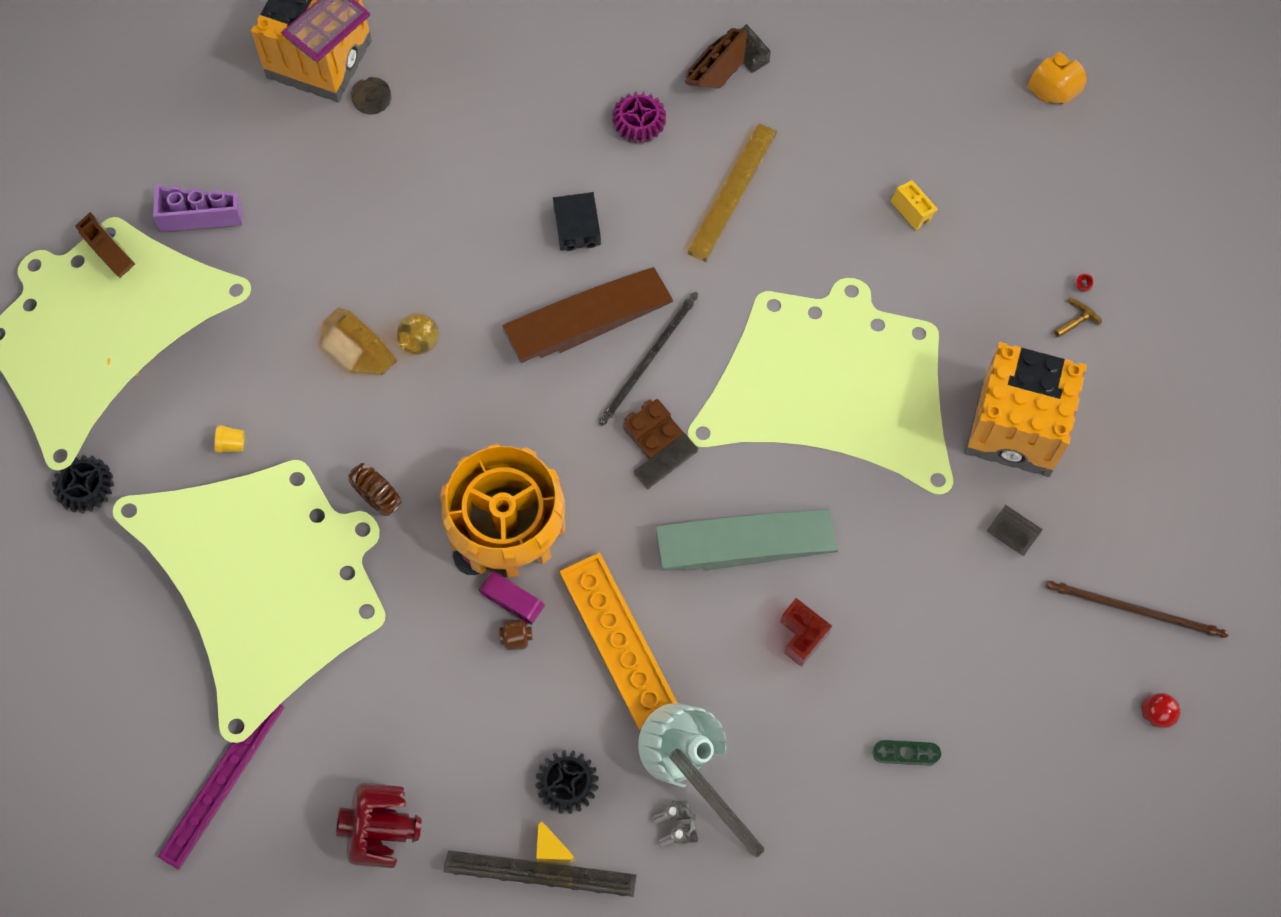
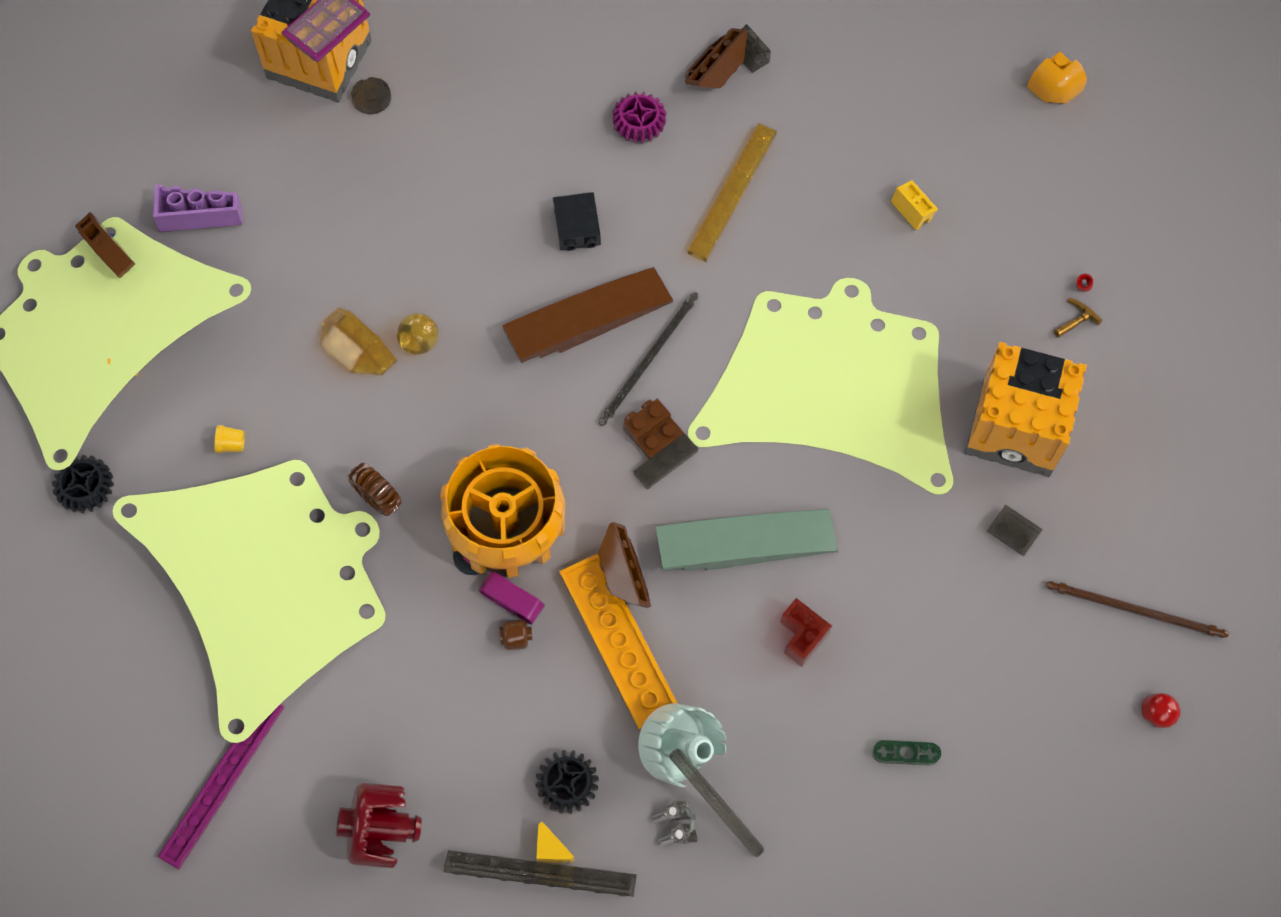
none -> reddish brown wedge [598,522,651,608]

